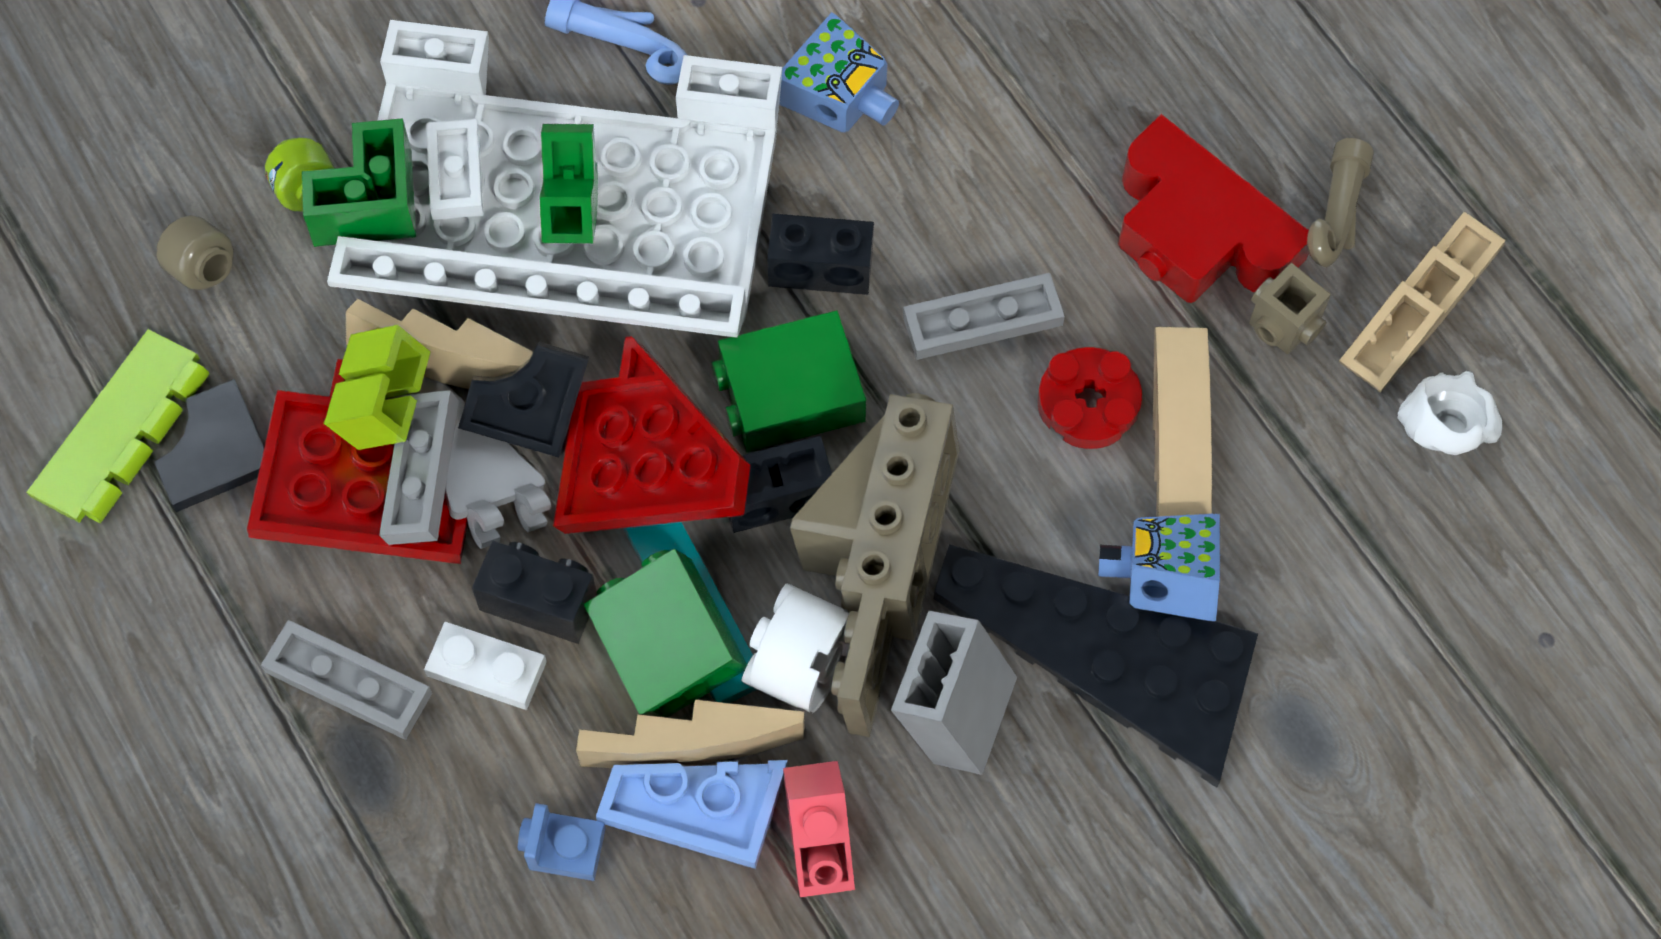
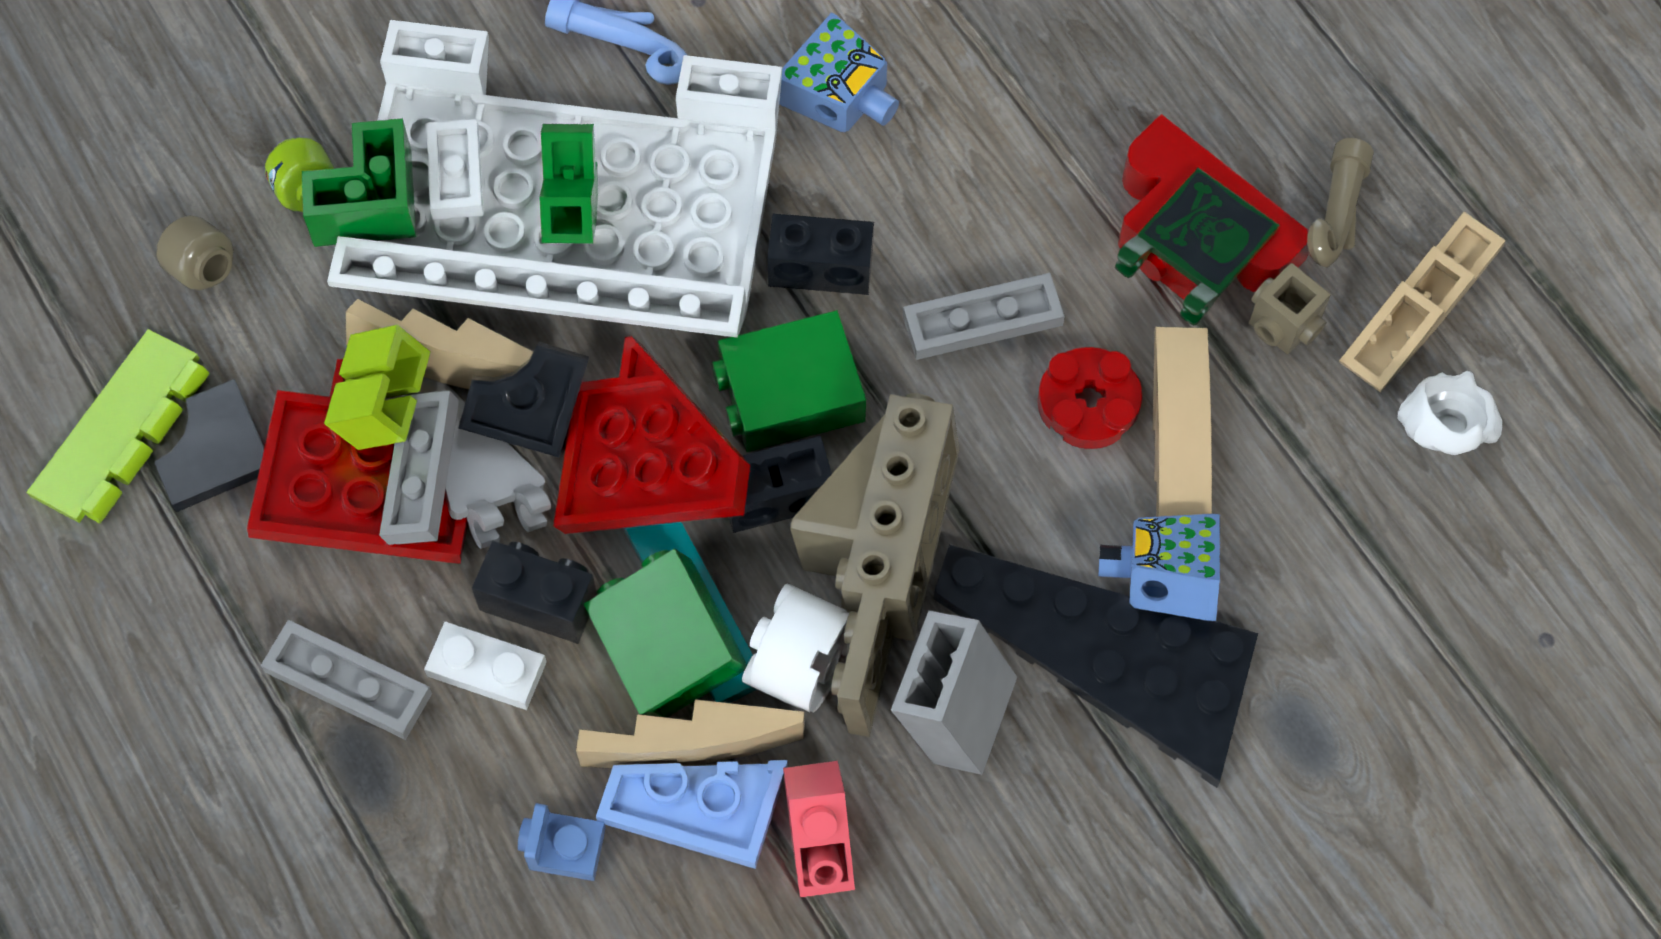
none -> flag [1115,168,1280,326]

